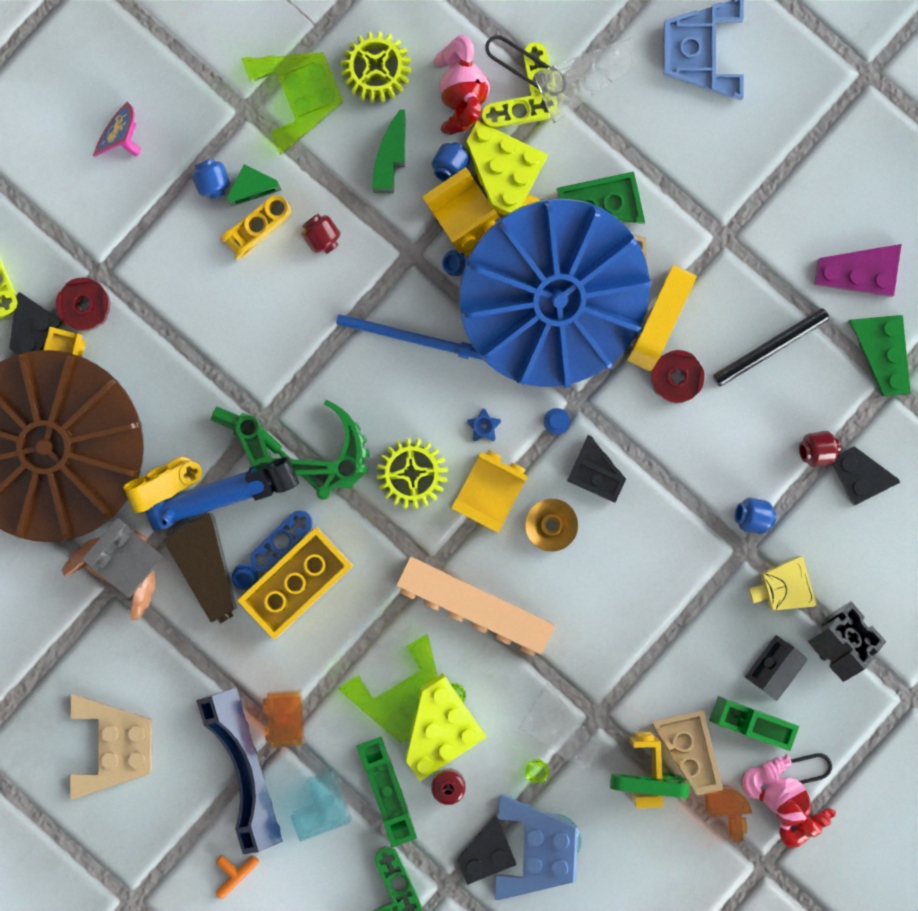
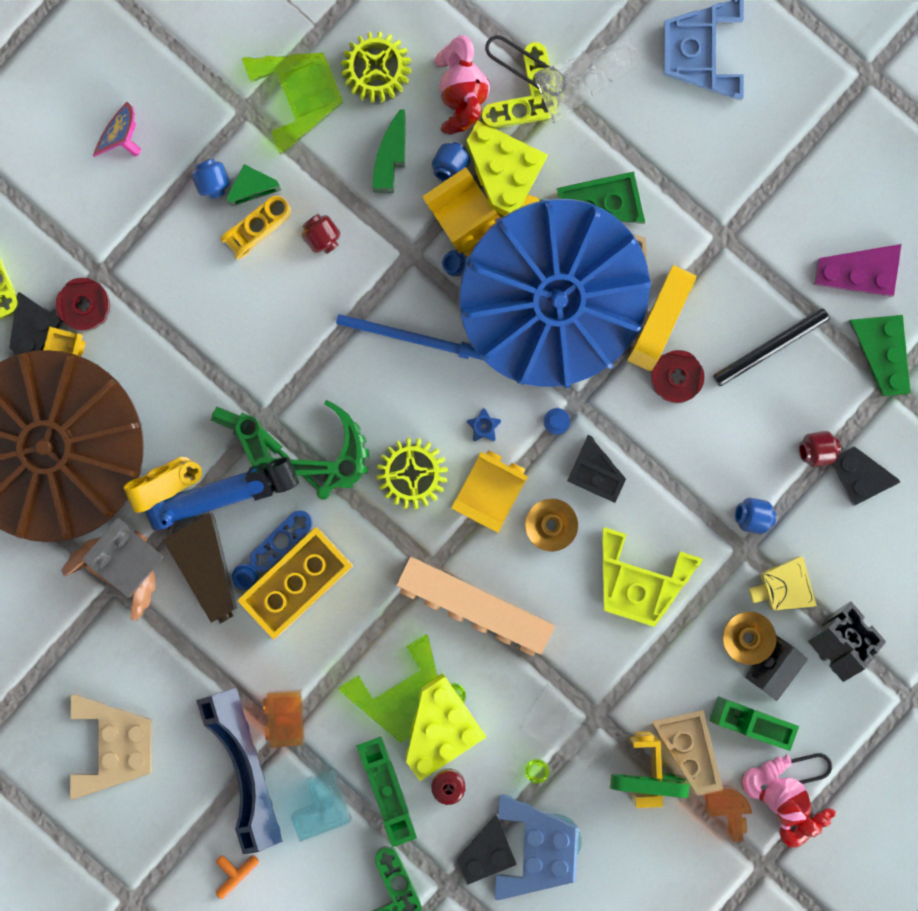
none -> neon yellow wing [602,527,703,627]
none -> pearl gold dish [723,611,776,665]

